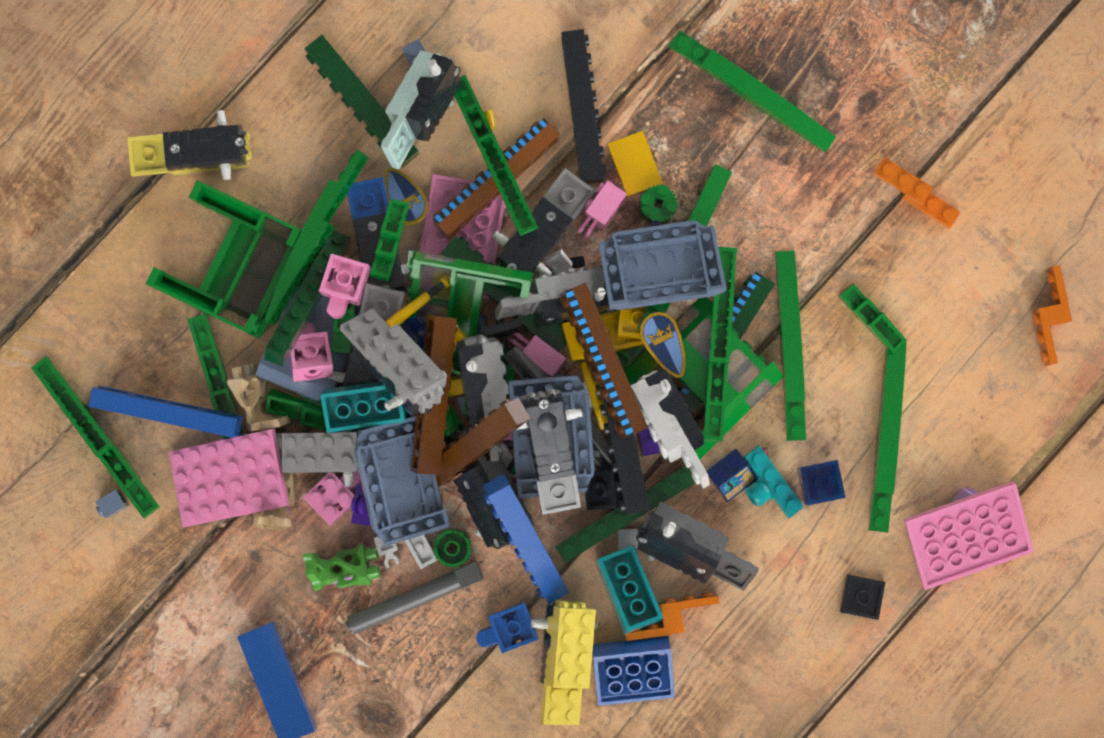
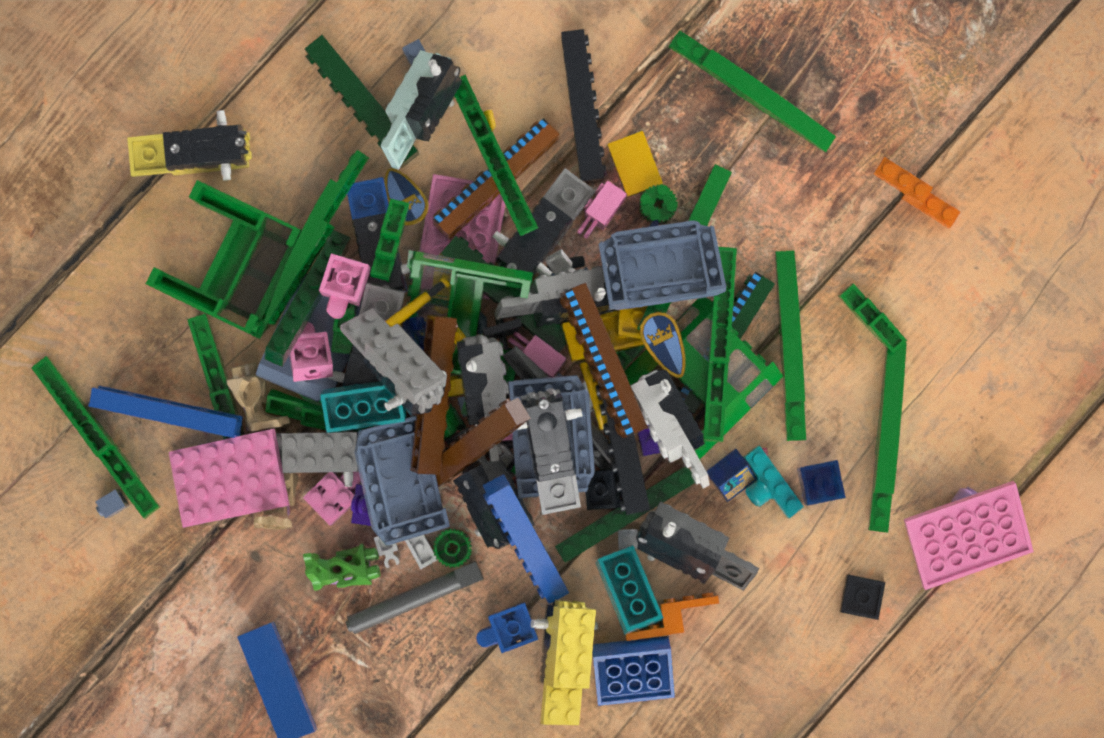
orange bracket [1032,265,1072,366] -> none

